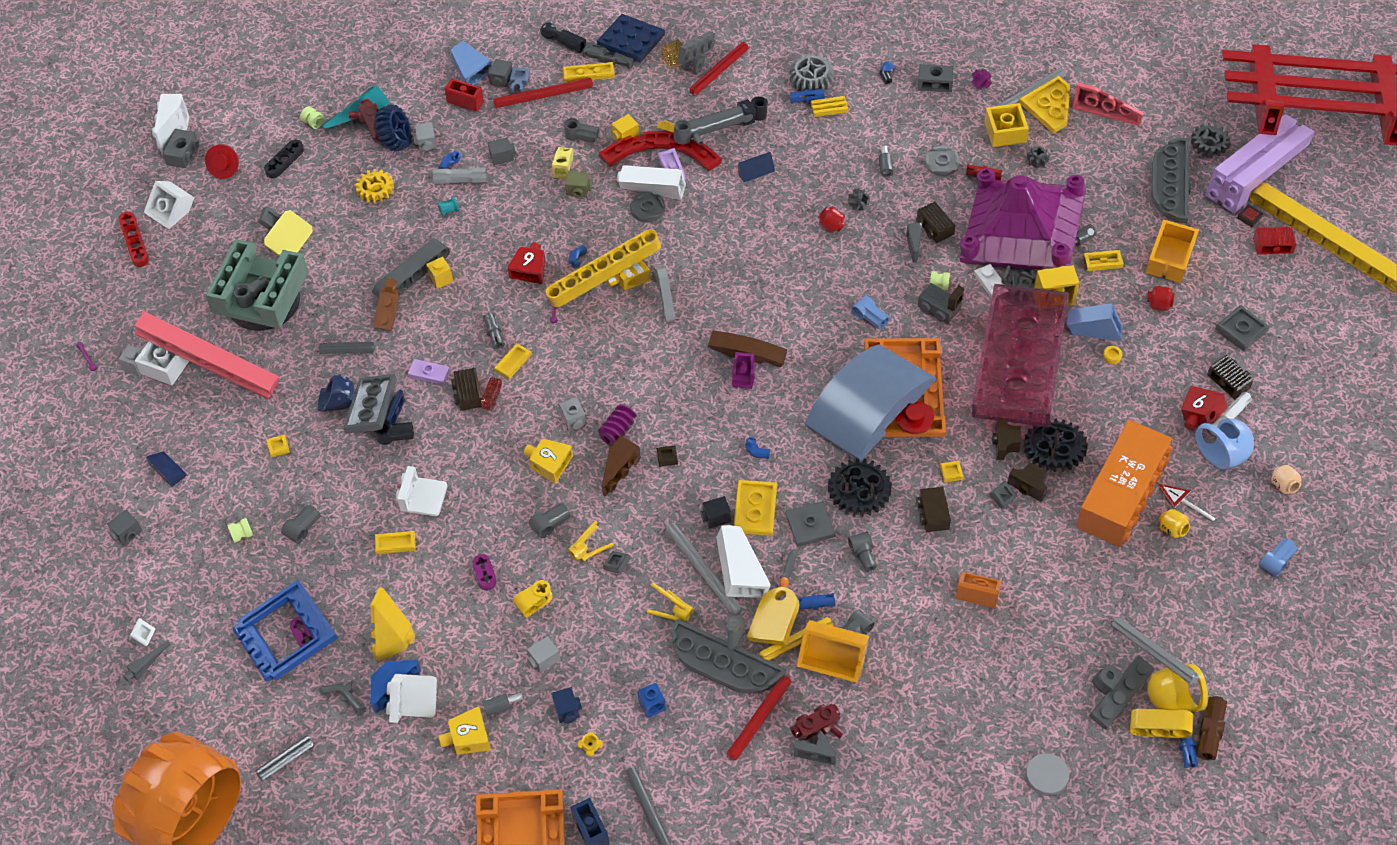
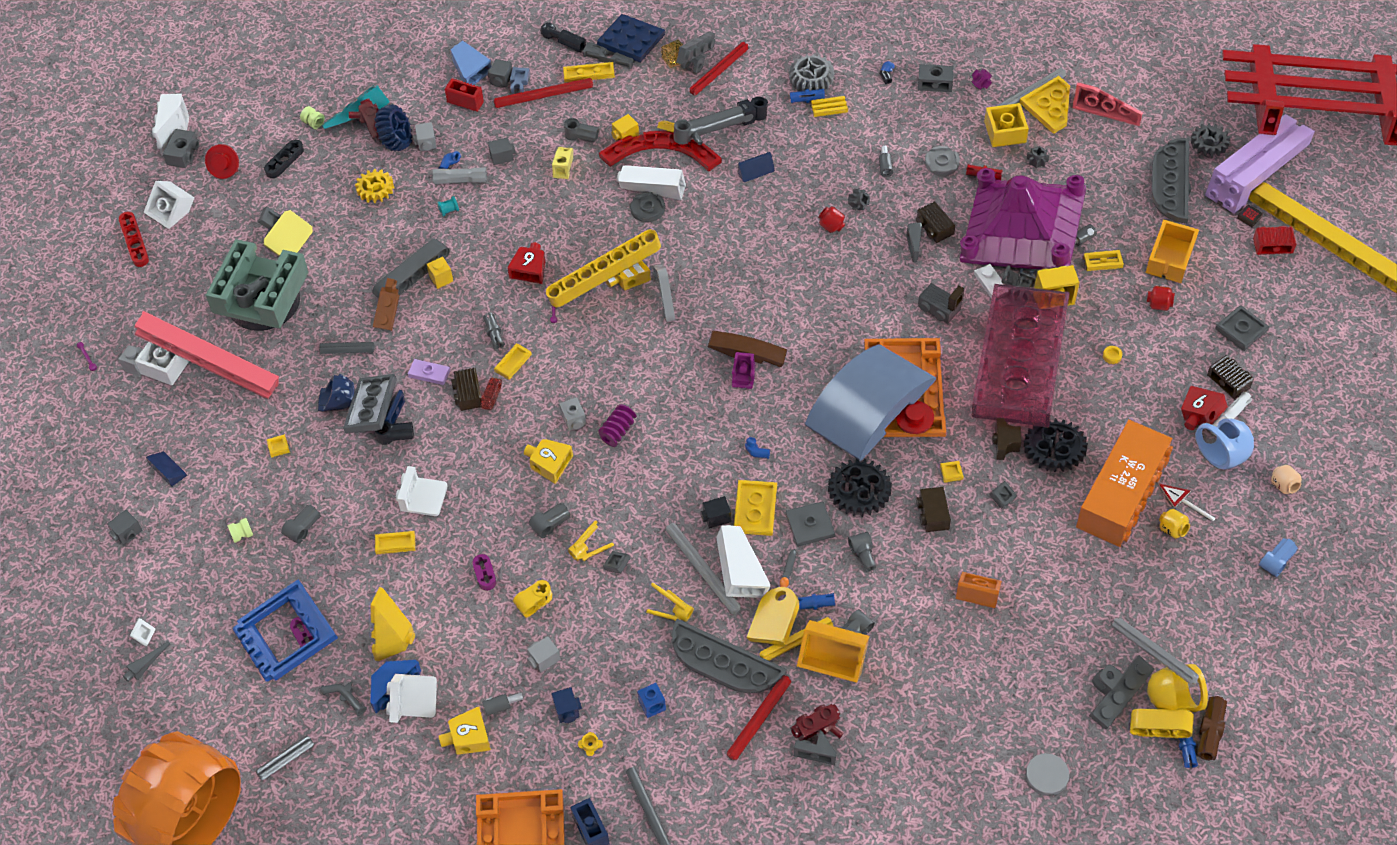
olive brick [565,171,592,197] -> none
blue arm [568,244,587,268] -> none
reddish brown slope [602,436,641,496] -> none
dark brown tile [656,445,678,467] -> none
lavender plate [658,148,687,180] -> none
dark grey slope [728,617,744,650] -> none
medium blue piece [851,296,890,329] -> none
yellowish green wheel [930,271,950,291] -> none
dark brown brick [1007,462,1047,502] -> none
medium blue slope [1065,303,1123,341] -> none

